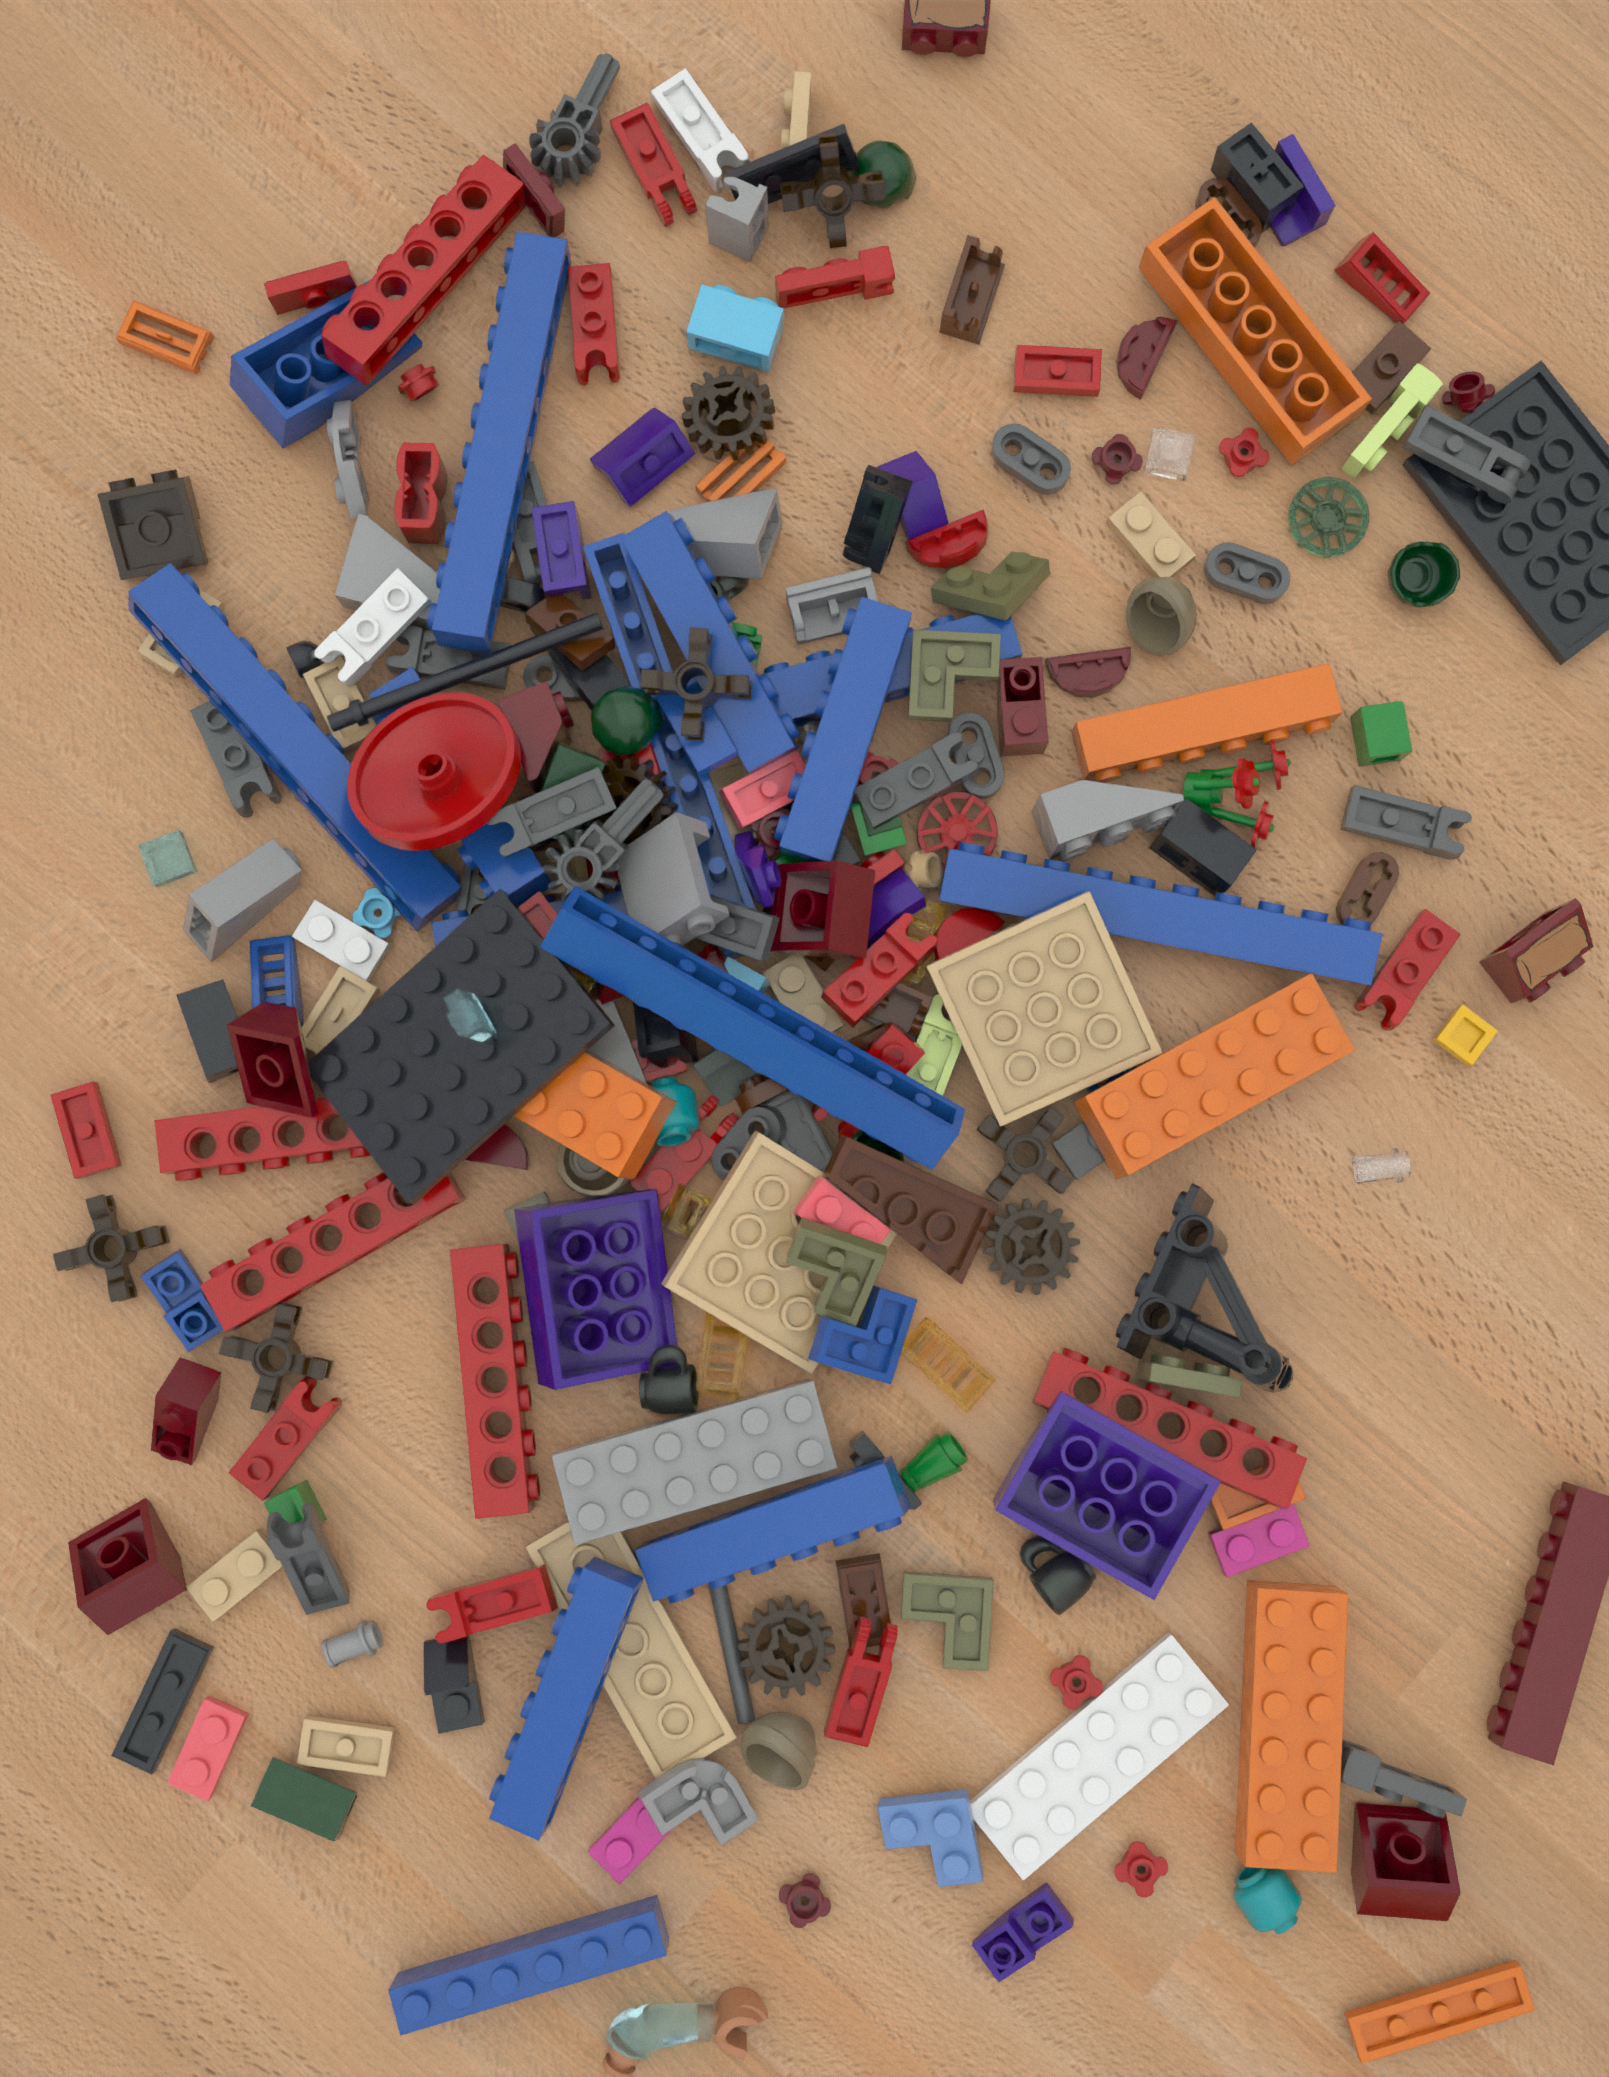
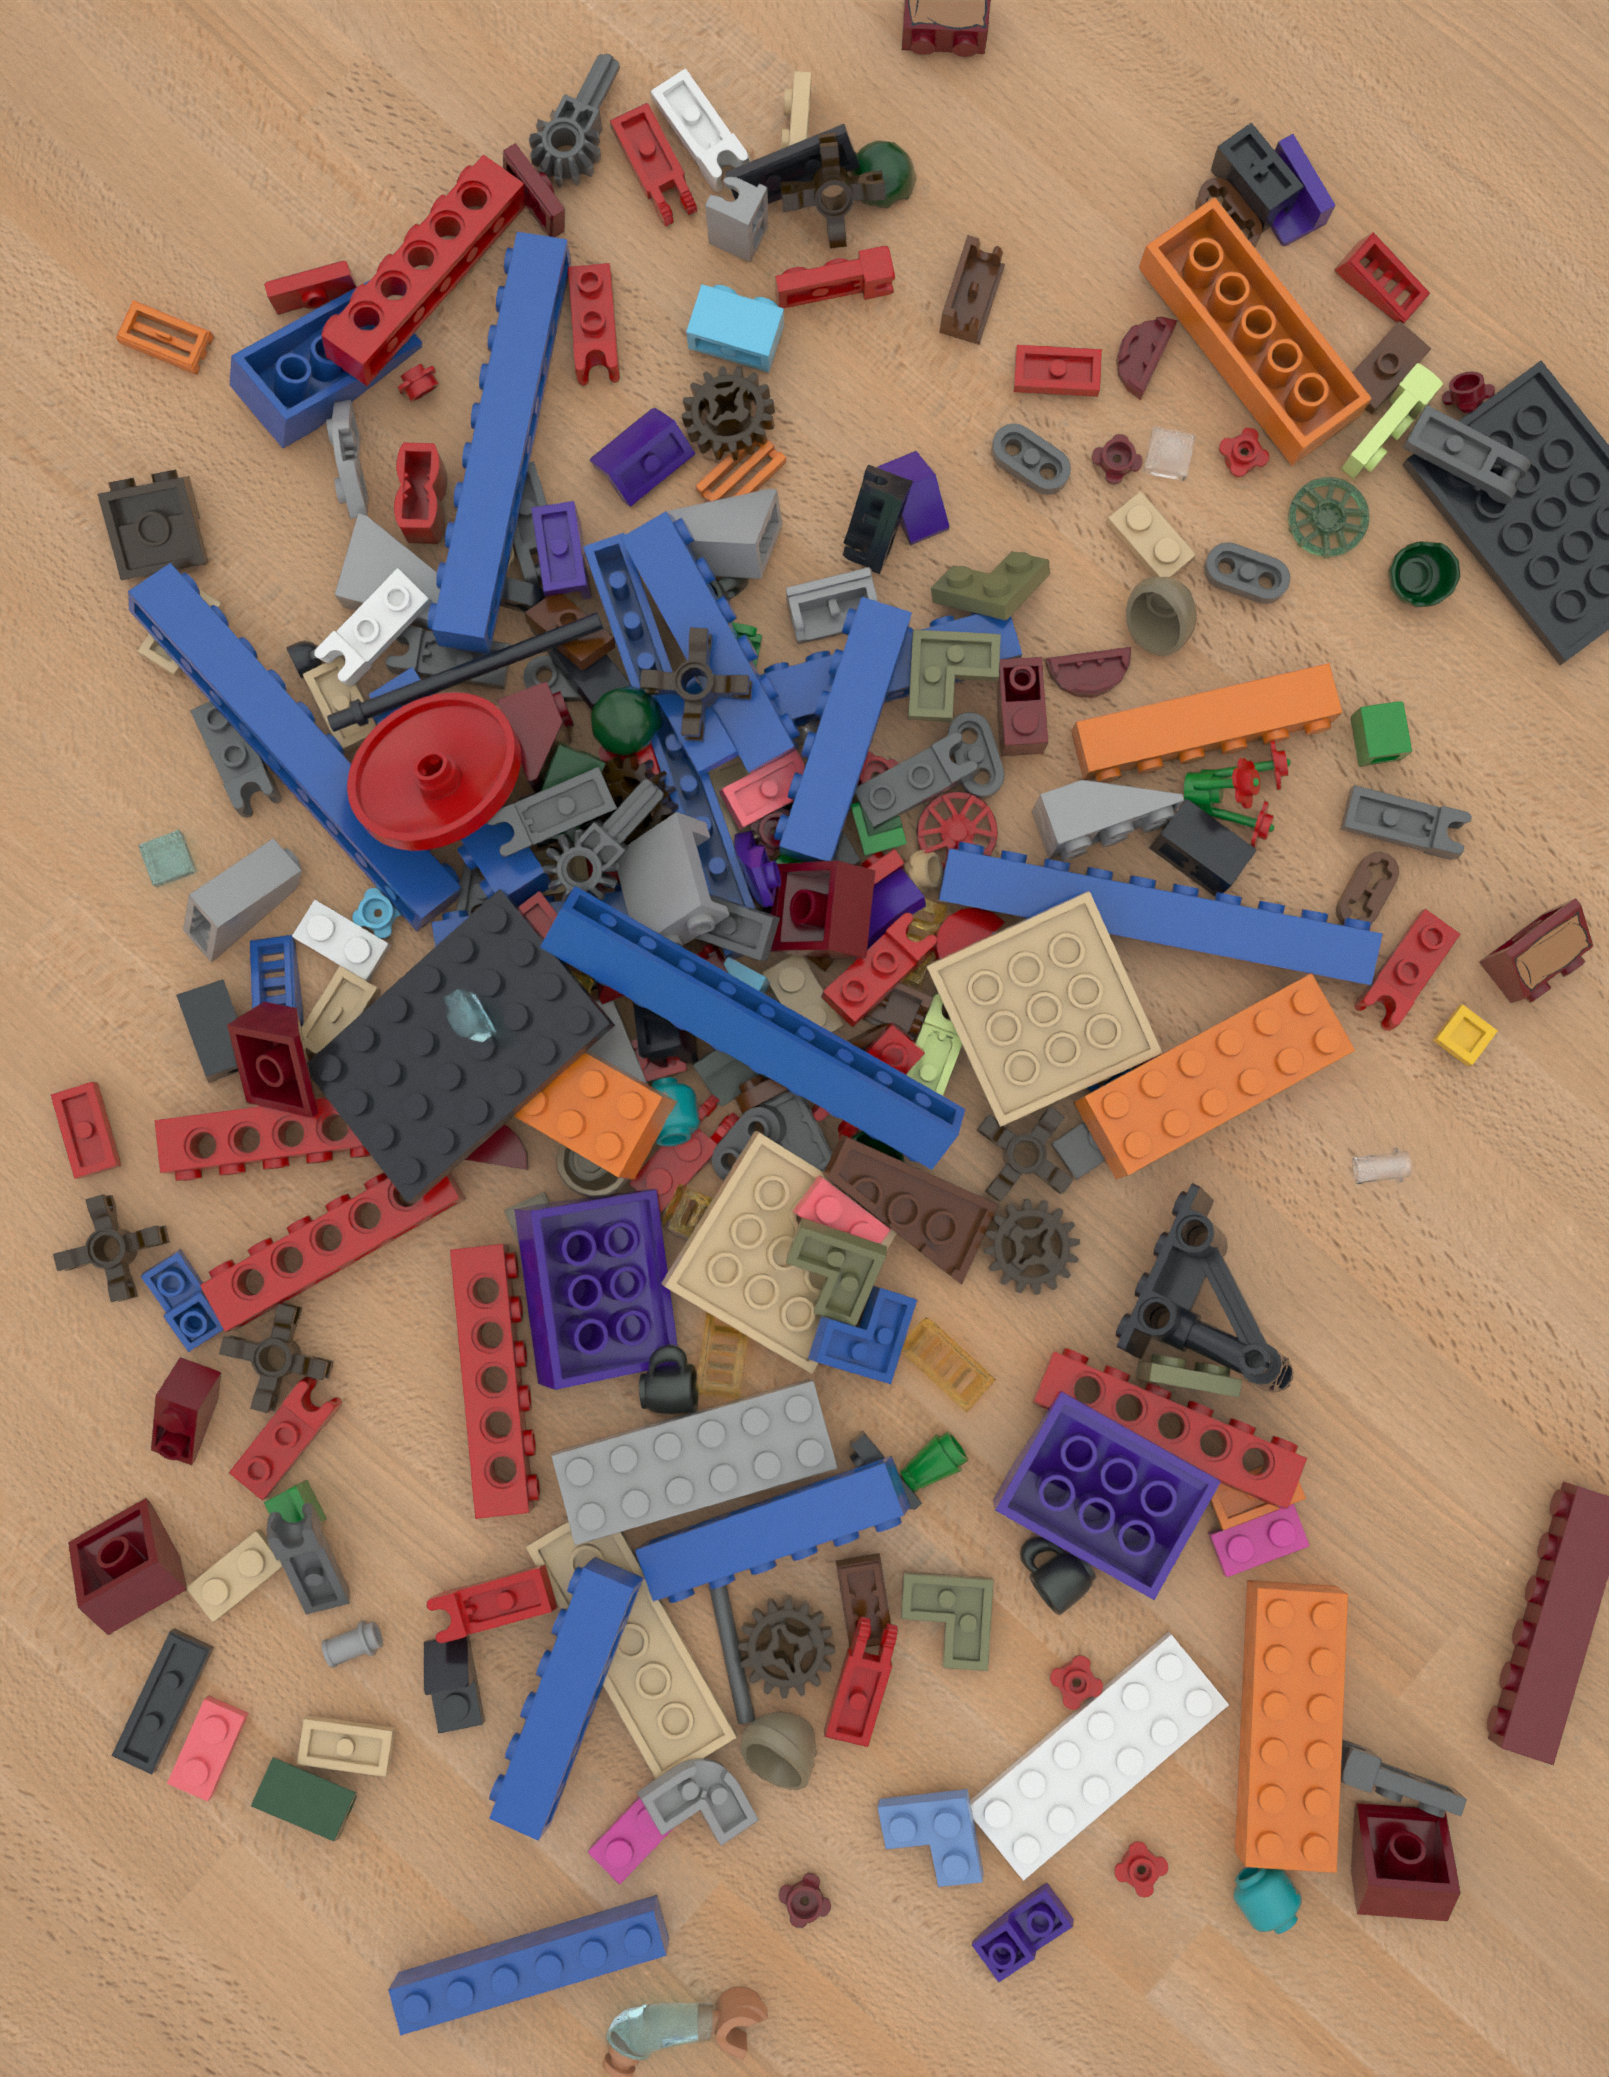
red tile [905,509,989,568] -> none
orange plate [1344,1960,1535,2064] -> none

